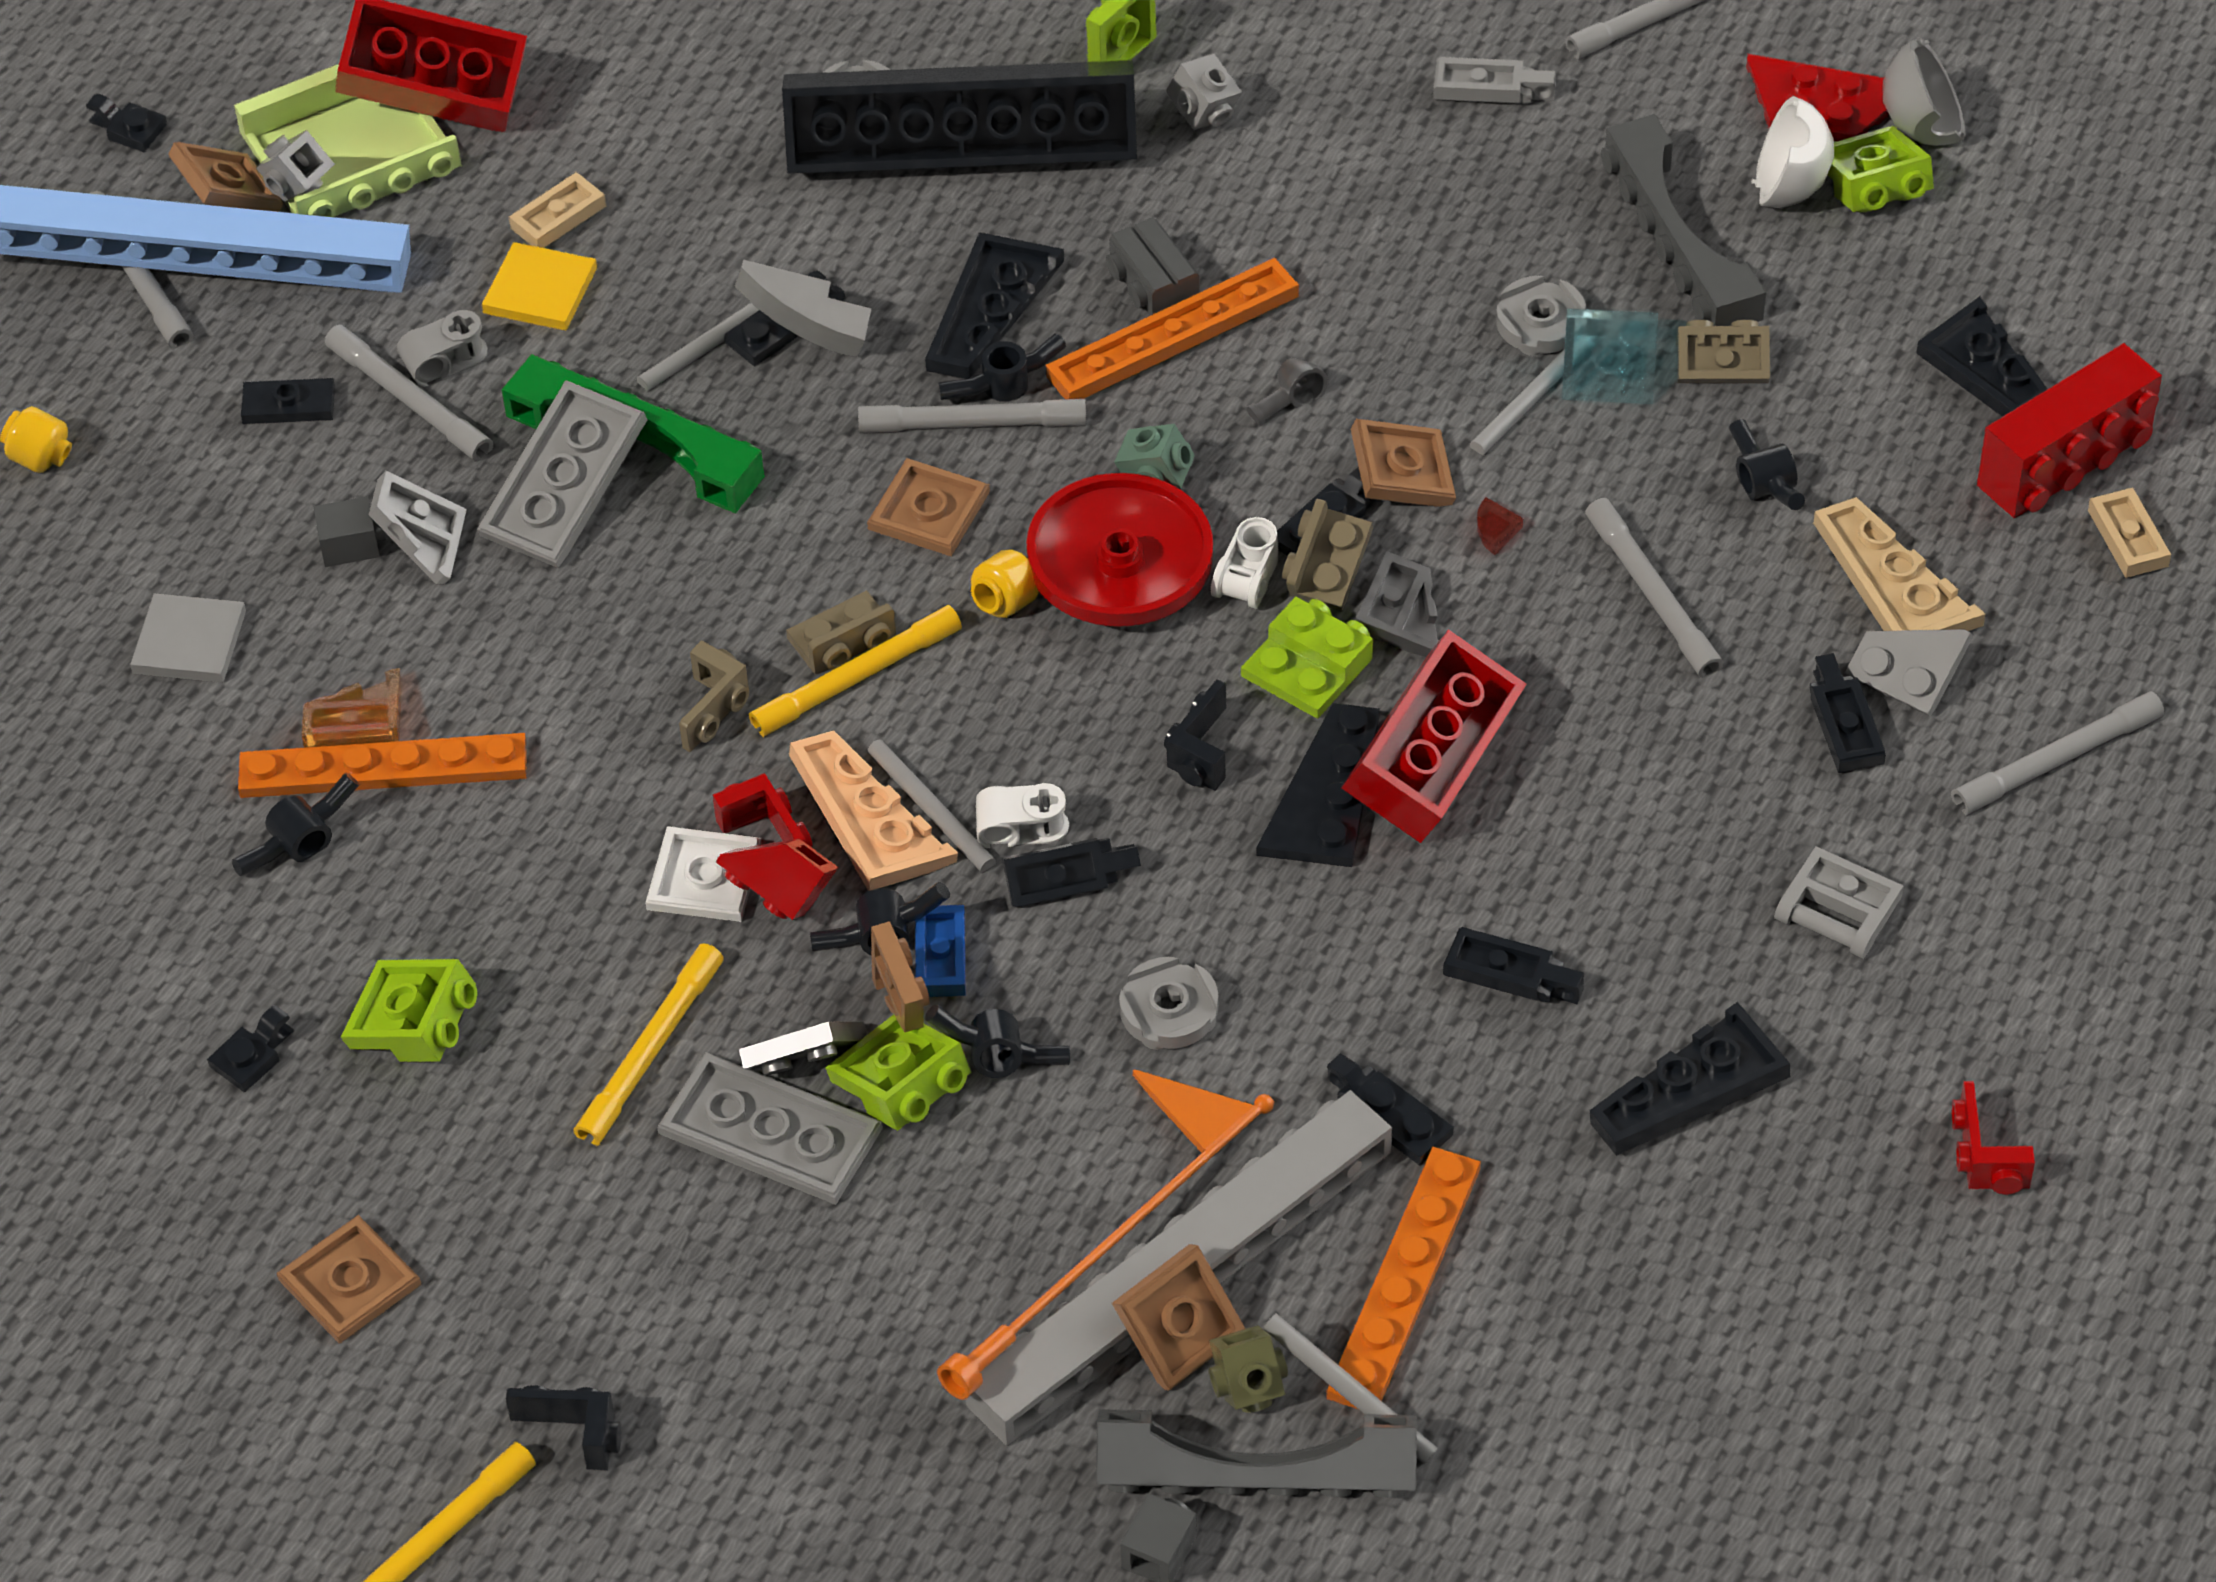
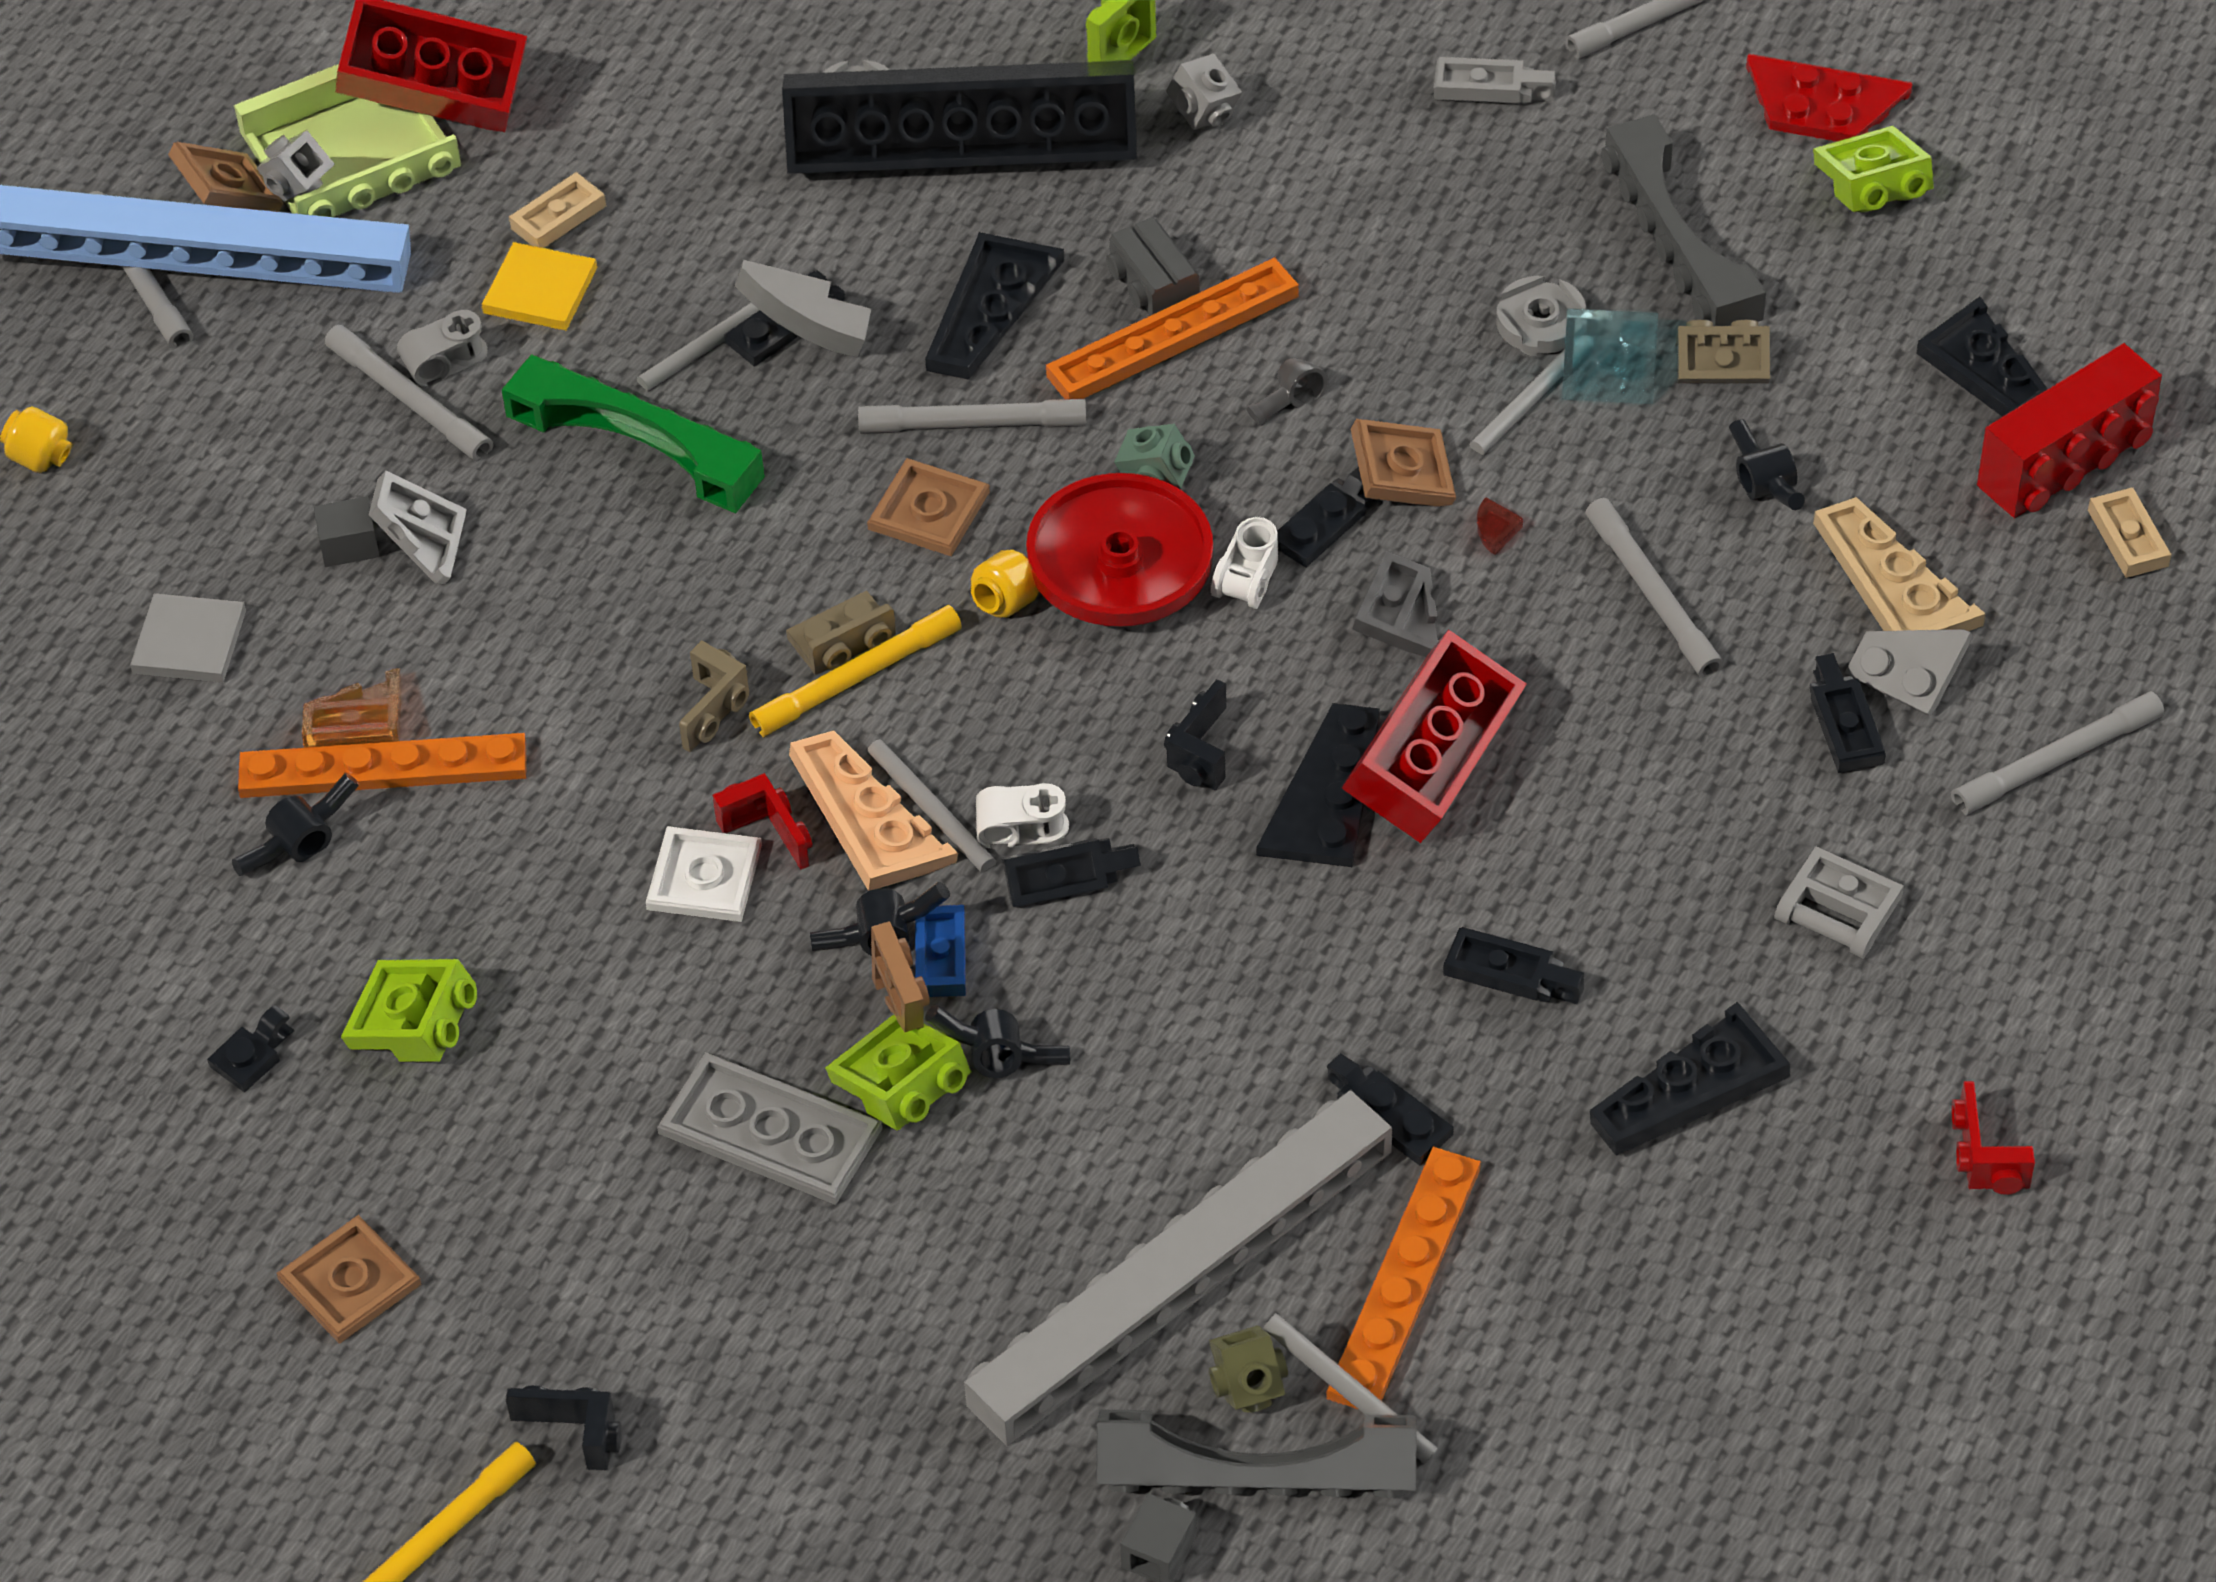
black plate [86,94,167,153] -> none
black plate [241,378,335,424] -> none
light grey tile [477,380,647,568] -> none
yellow piece [573,943,724,1146] -> none
red slope [716,839,839,920] -> none
wing [739,1022,868,1075] -> none
orange piece [937,1069,1274,1400] -> none
black piece [939,333,1066,402] -> none
medium nougat tile [1112,1244,1246,1390] -> none
light grey plate [1119,957,1219,1050] -> none
lime plate [1241,596,1373,719] -> none
dark tan bracket [1282,498,1373,611] -> none
white cylinder [1751,96,1834,208] -> none
light grey cylinder [1883,37,1966,146] -> none

